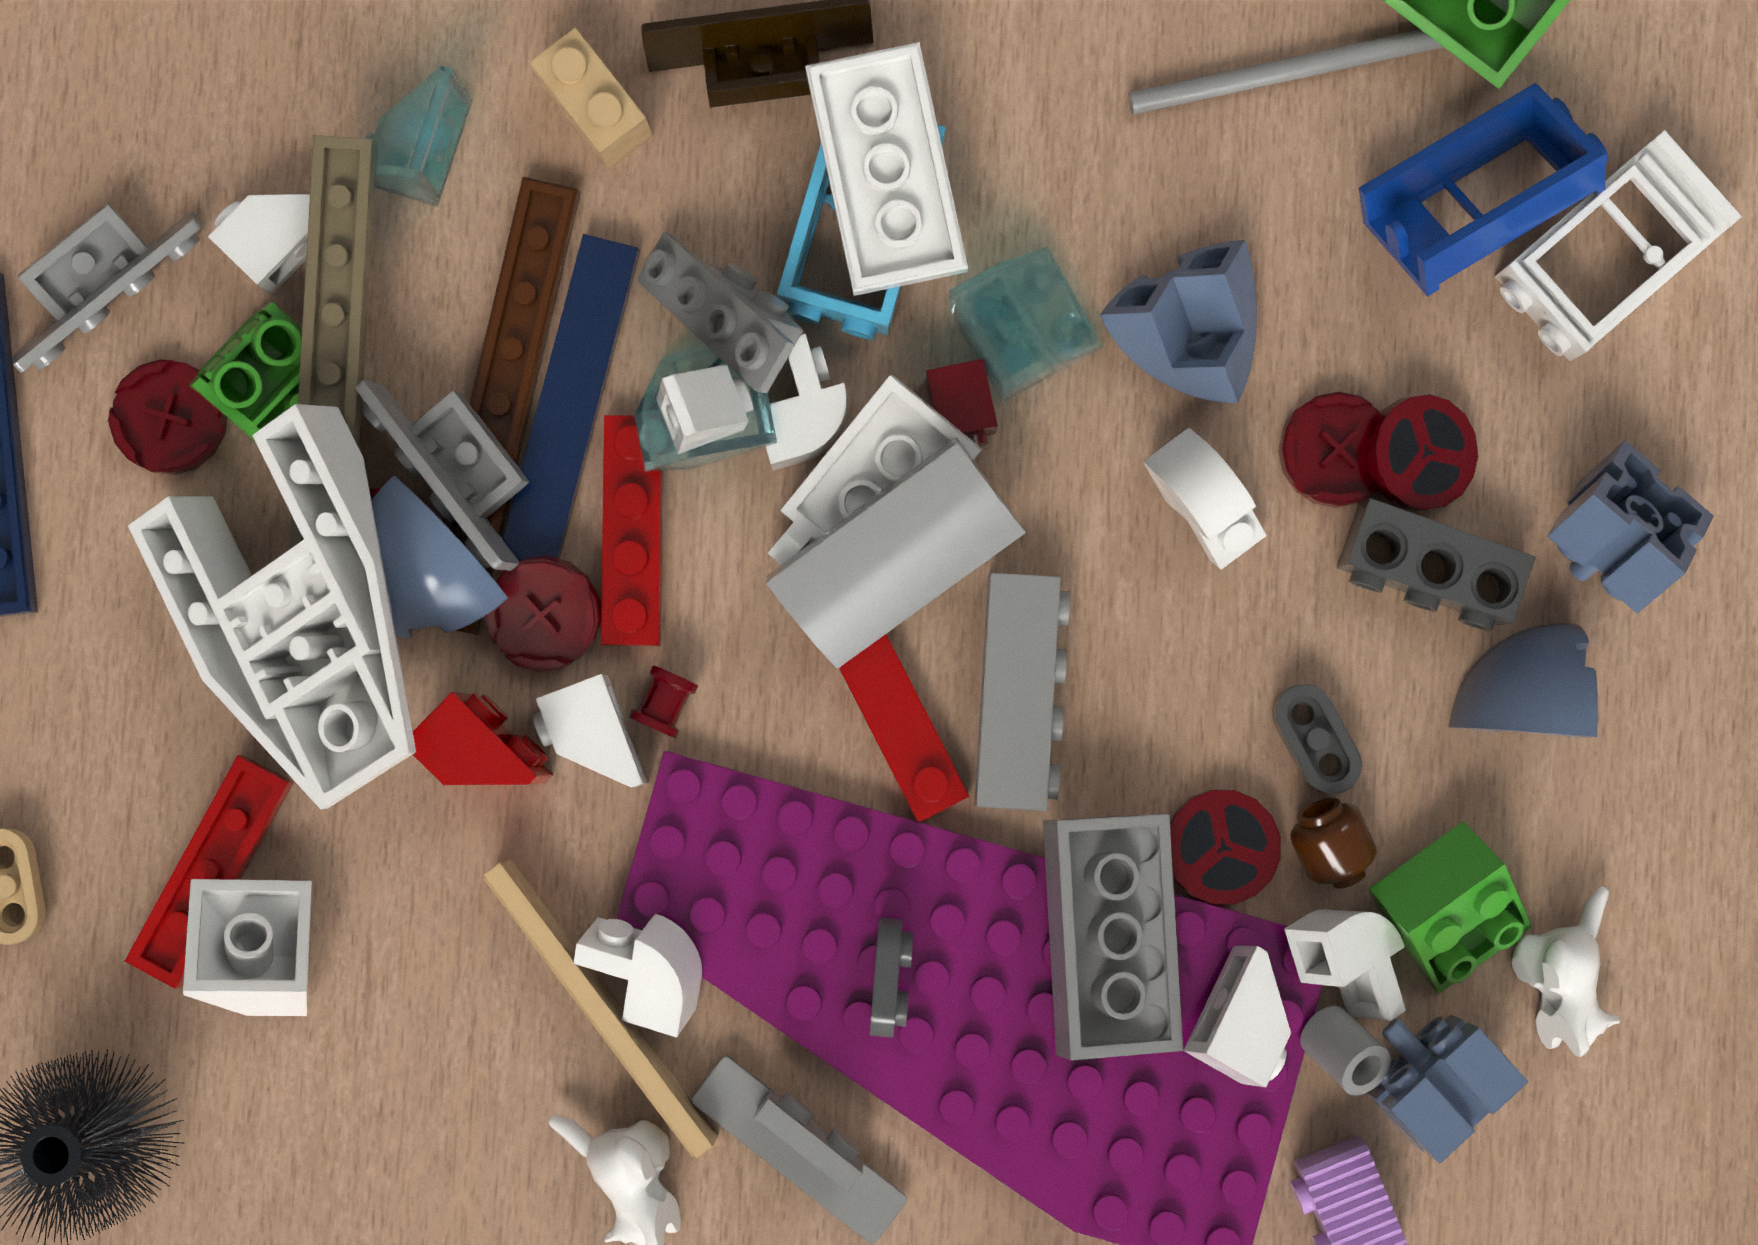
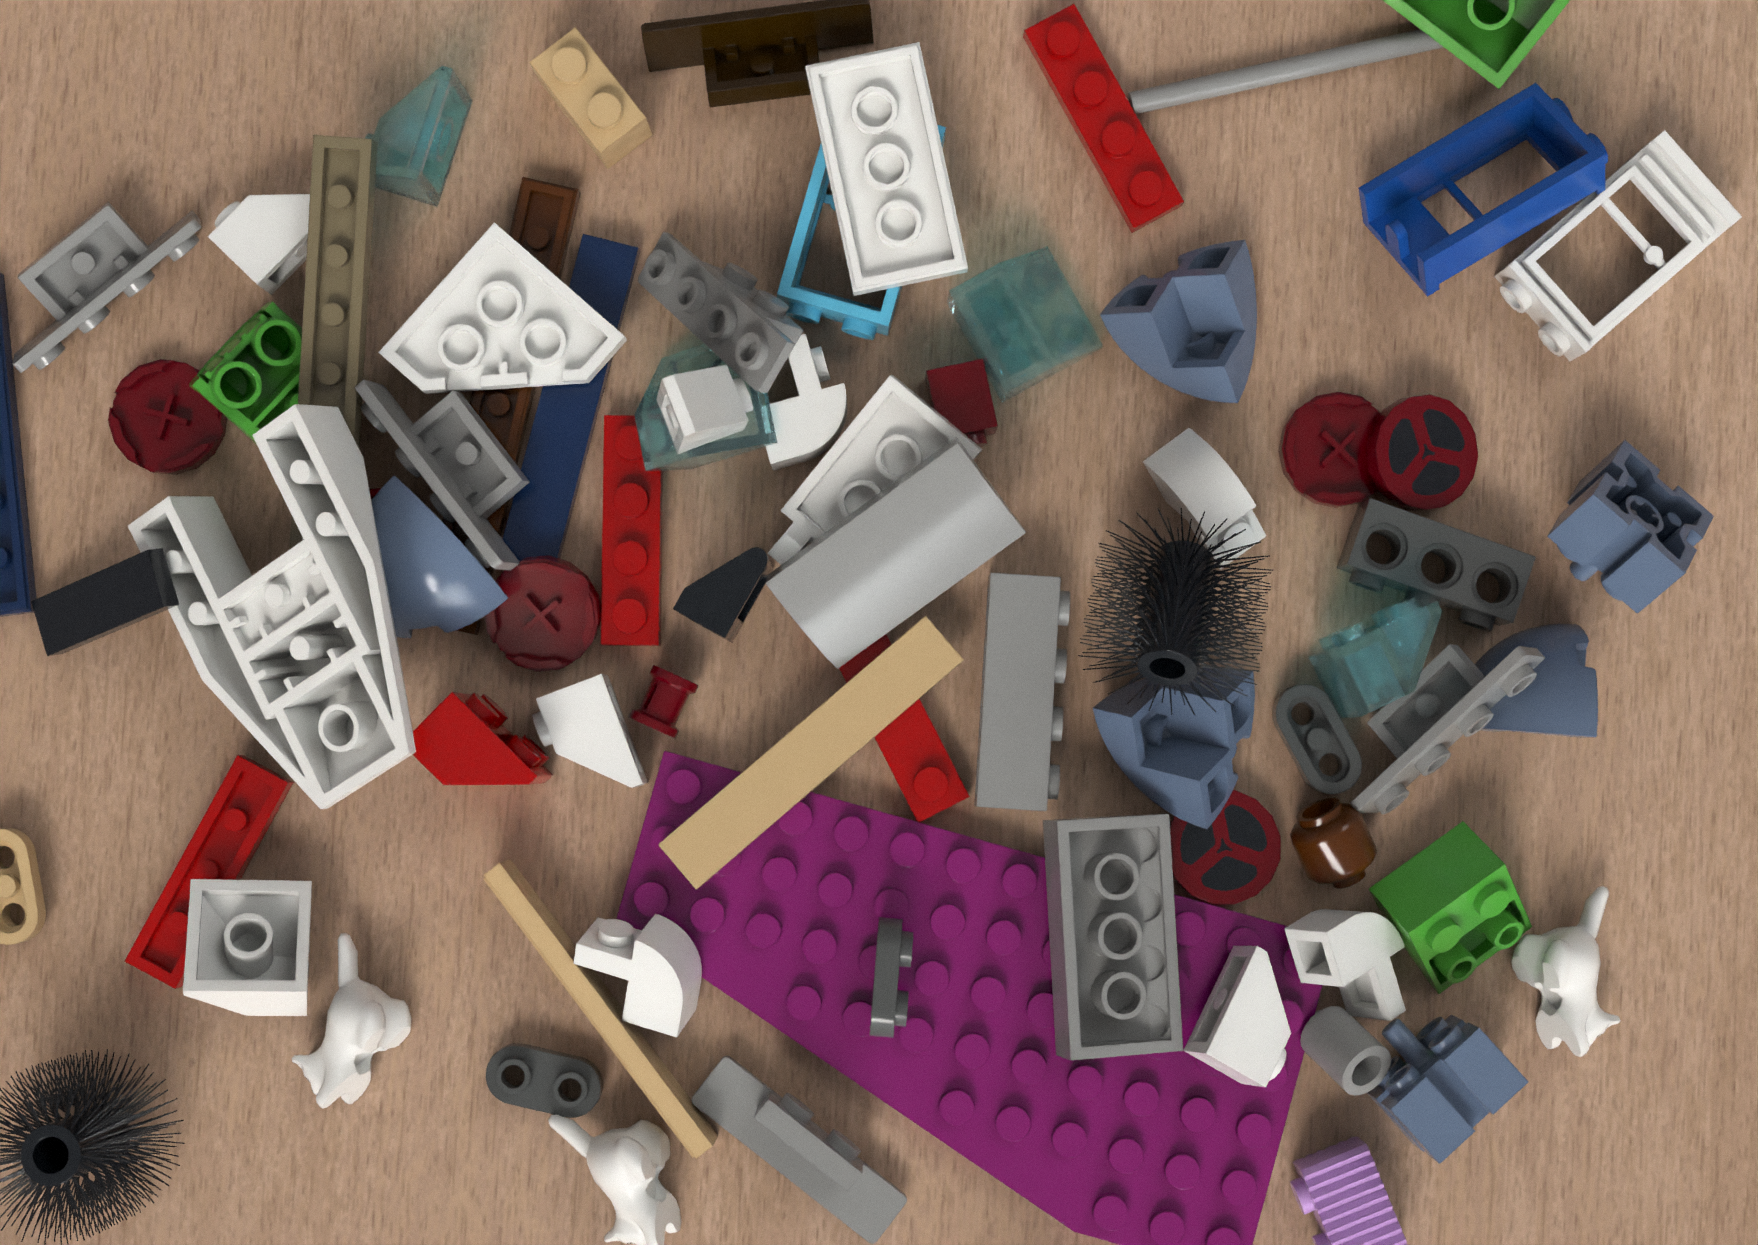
none -> black tile [31,548,179,656]
none -> white animal [292,933,412,1109]
none -> white plate [378,222,627,394]
none -> dark grey plate [486,1043,603,1118]
none -> tan tile [658,616,964,890]
none -> black tile [673,547,773,643]
none -> red plate [1023,4,1184,233]
none -> black piece [1078,508,1273,715]
none -> sand blue brick [1093,668,1255,829]
none -> clear light blue slope [1308,597,1442,718]
none -> light grey bracket [1350,644,1545,814]

